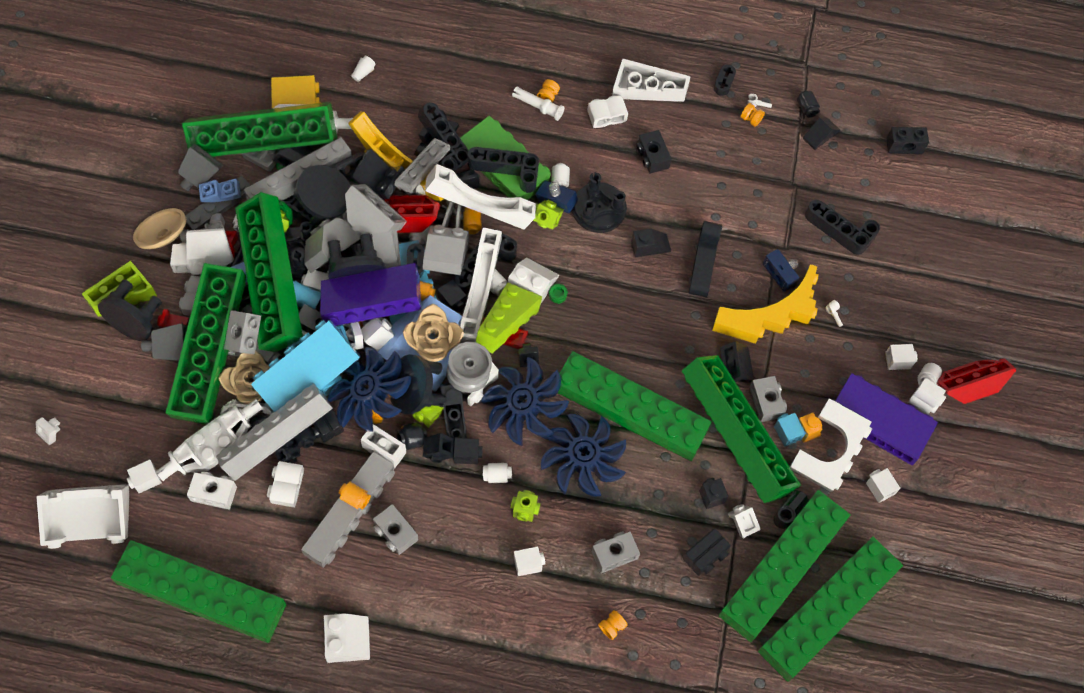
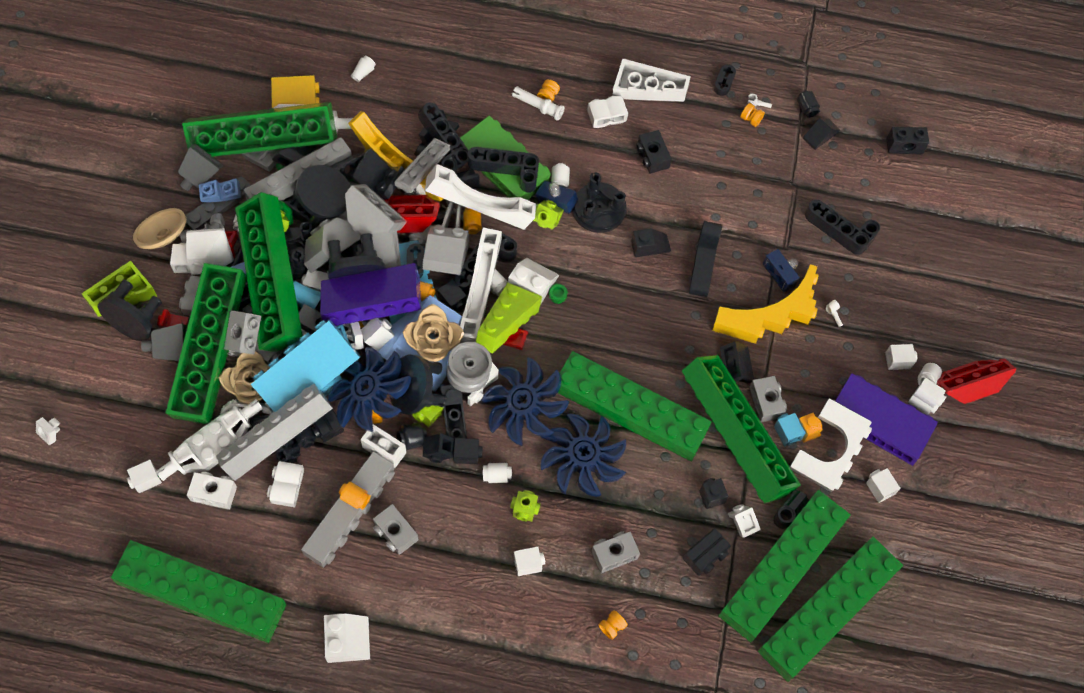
white windscreen [37,484,129,548] -> none
black tile [518,343,539,368] -> none

